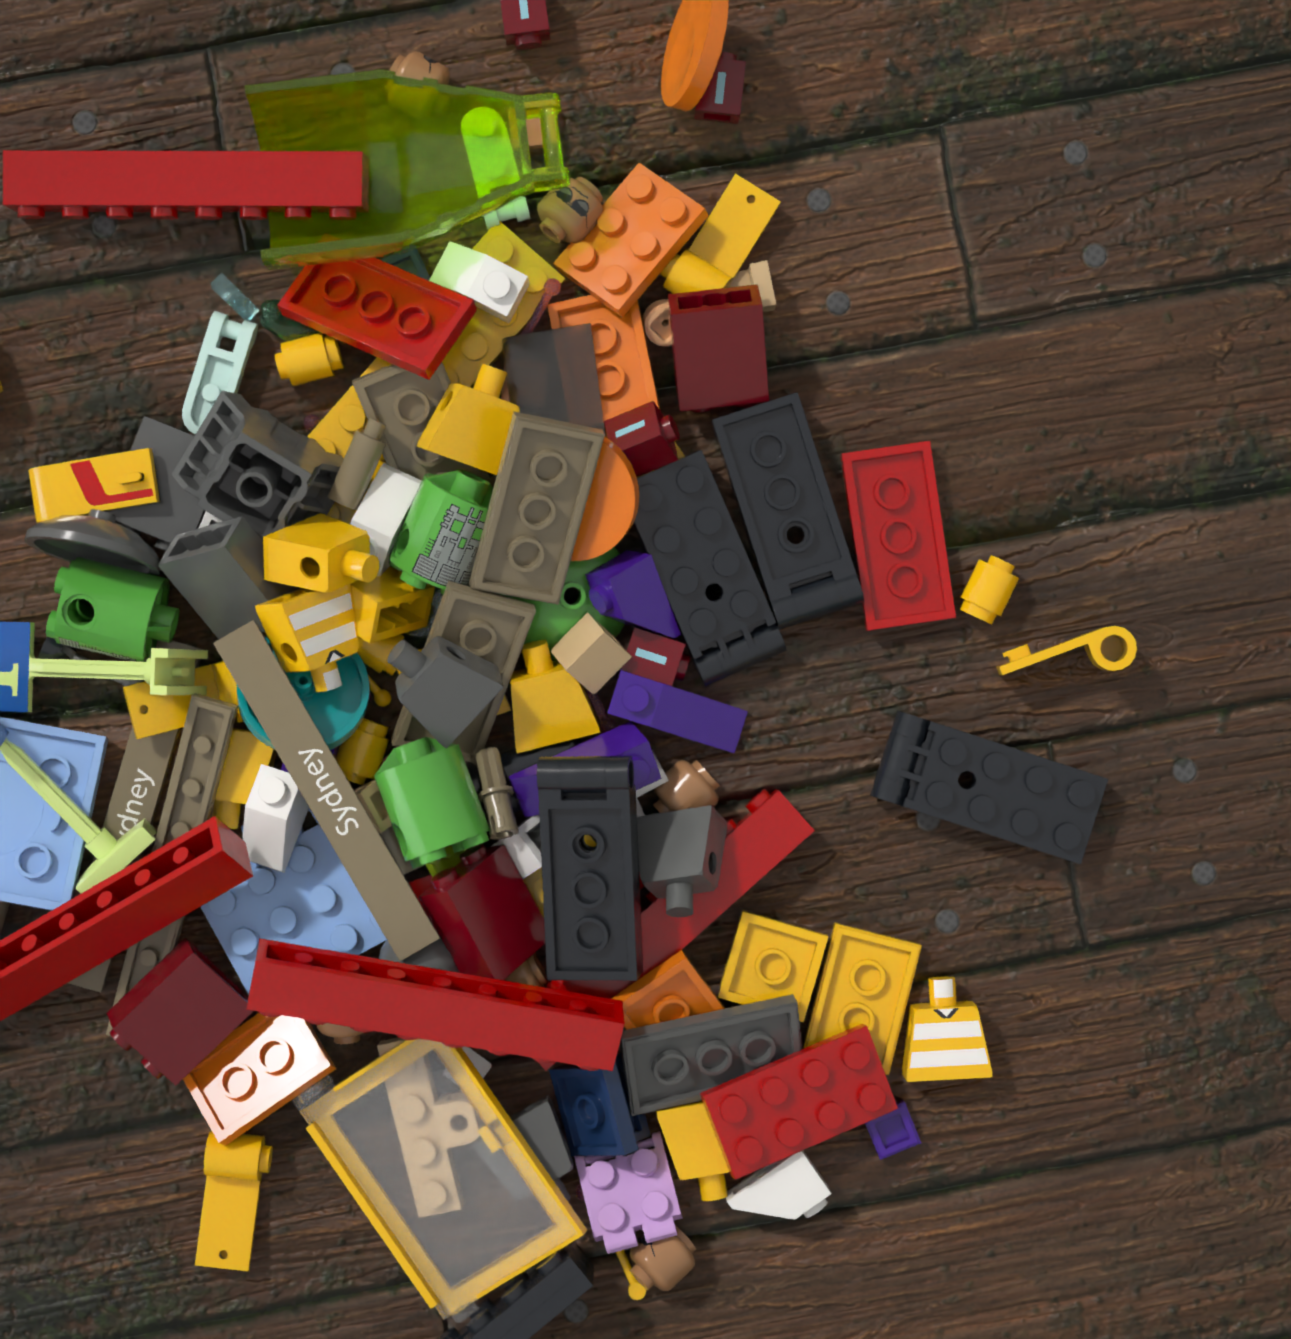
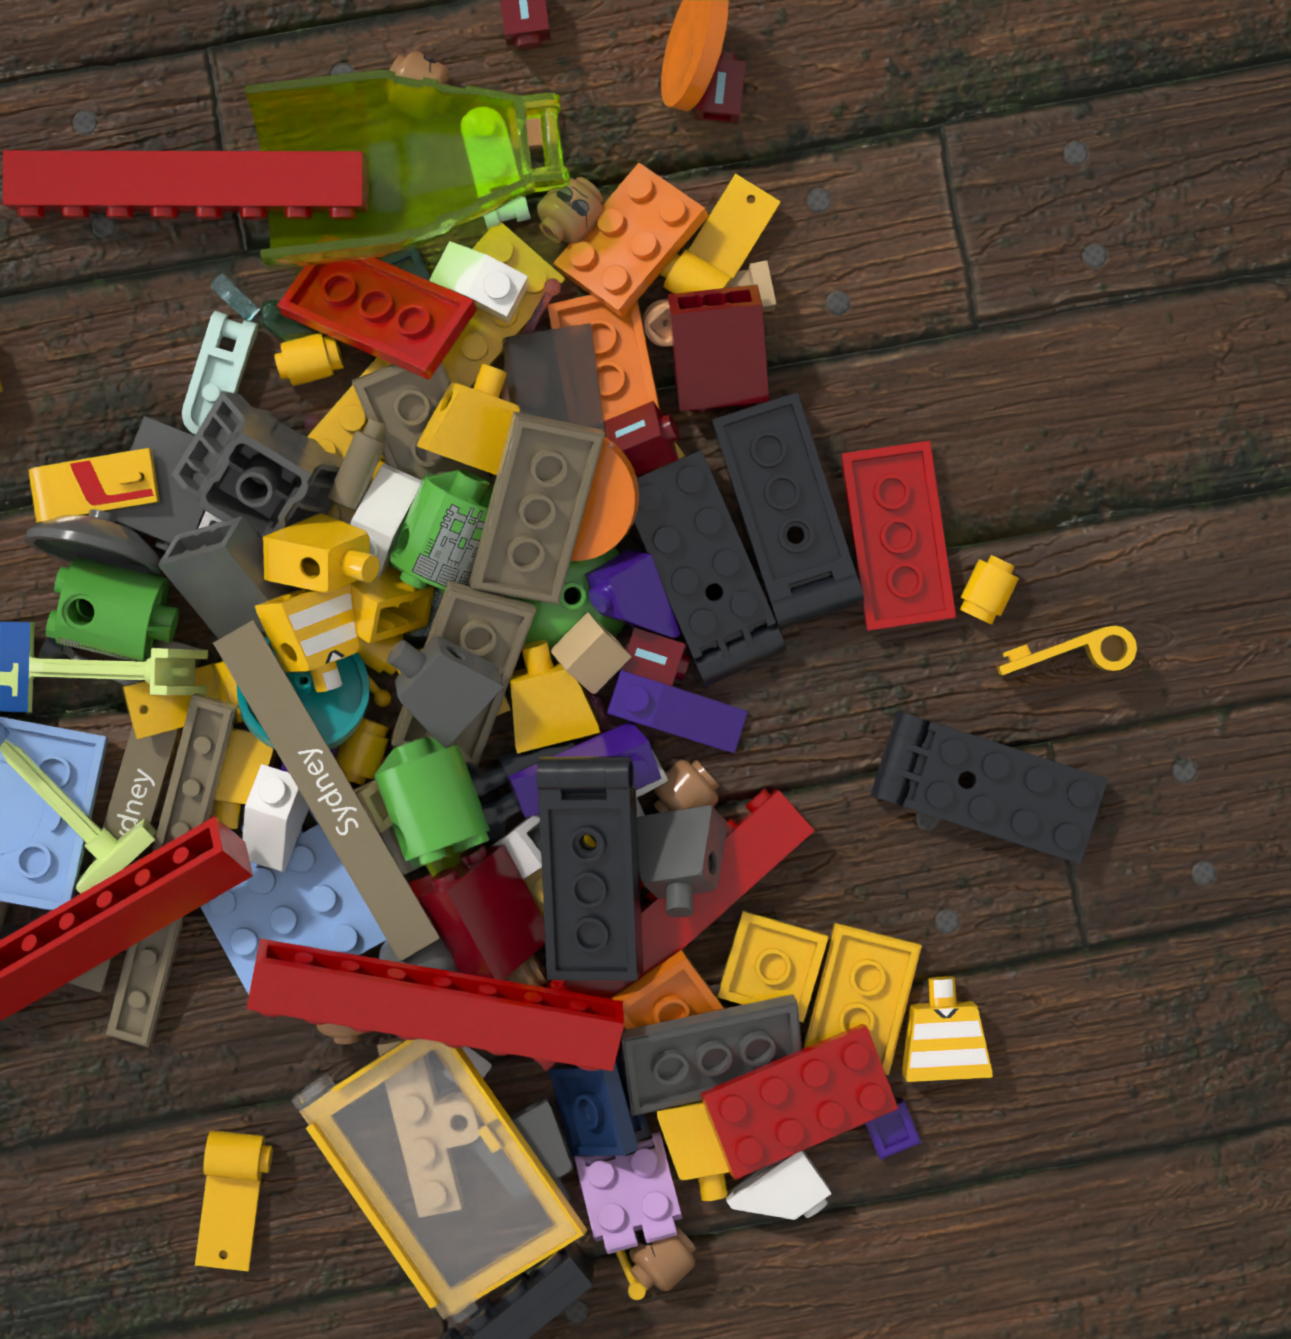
dark red brick [107,937,253,1086] -> none
plate [183,1013,336,1146] -> none
dark tan axle [475,747,519,840] -> none

